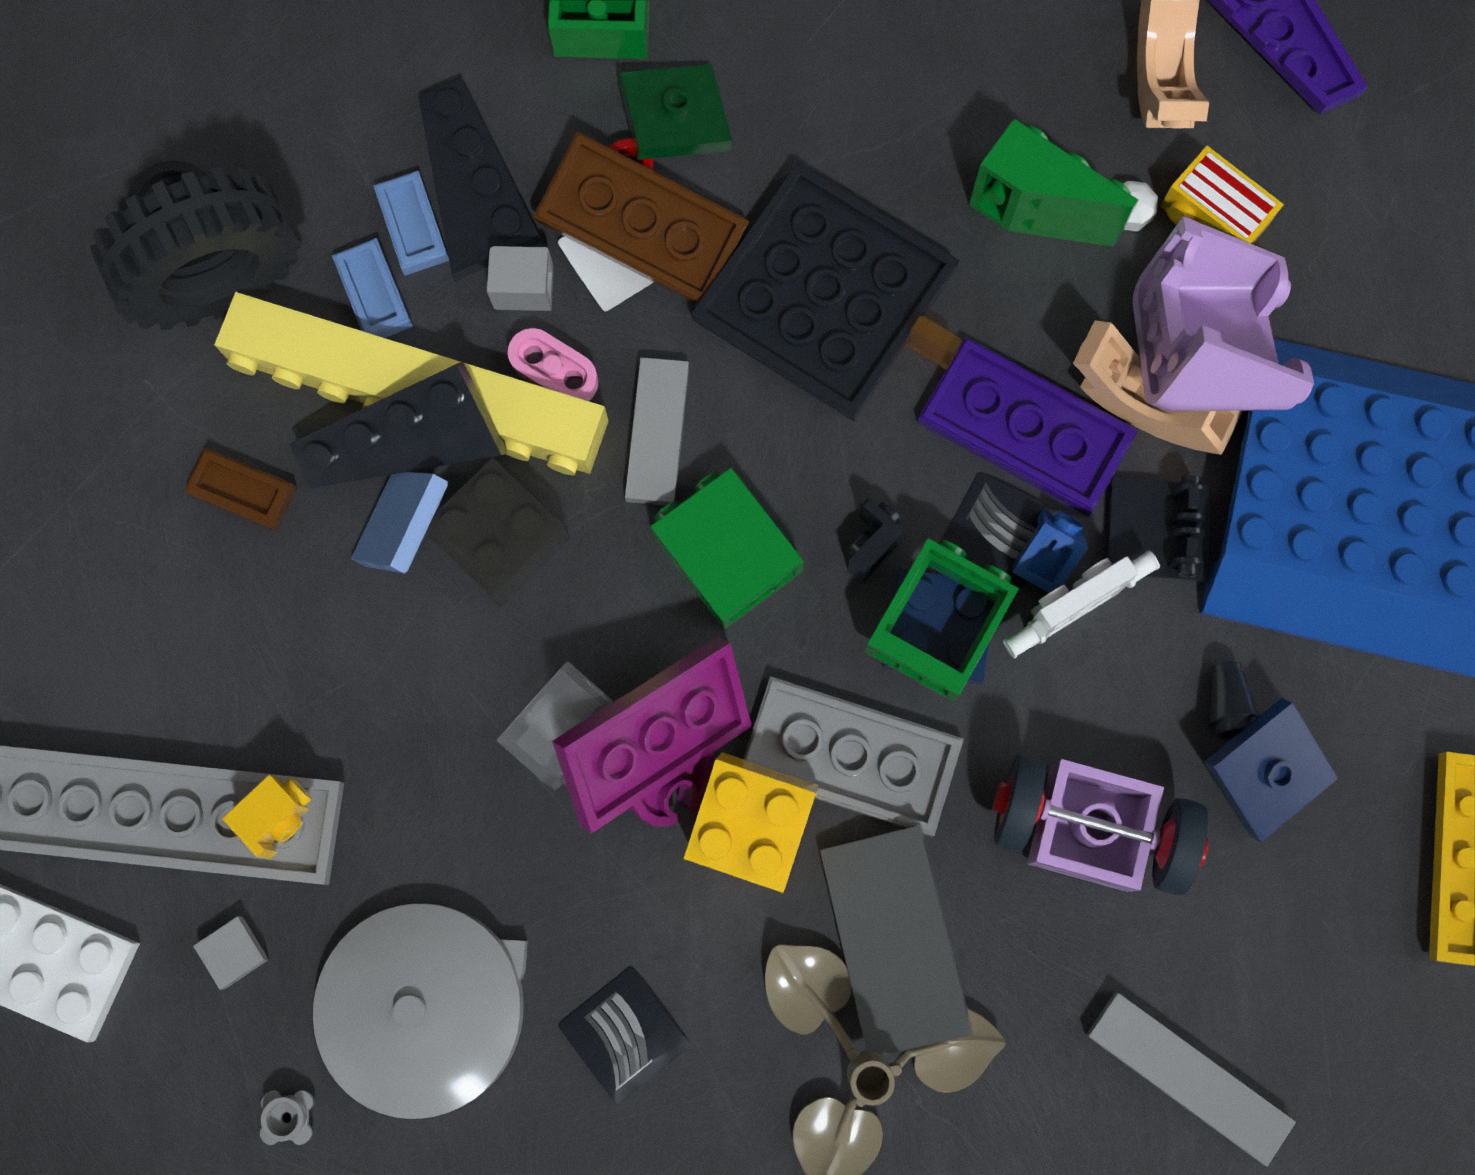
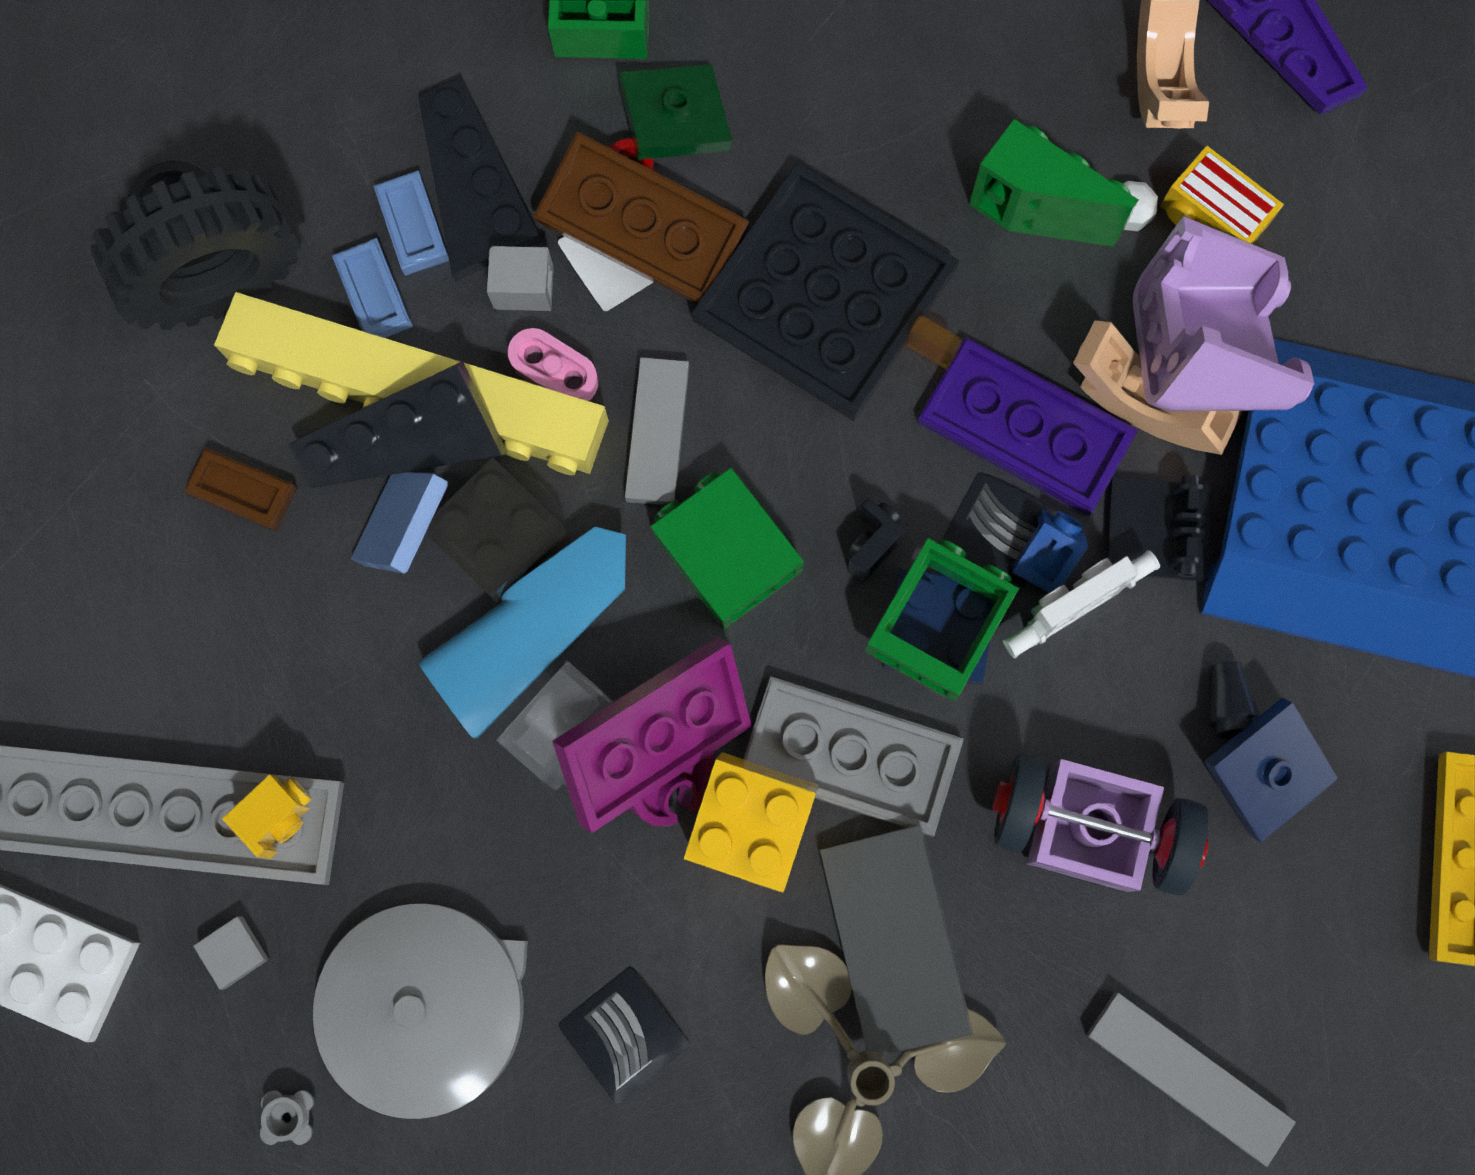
none -> dark azure panel [418,527,626,739]

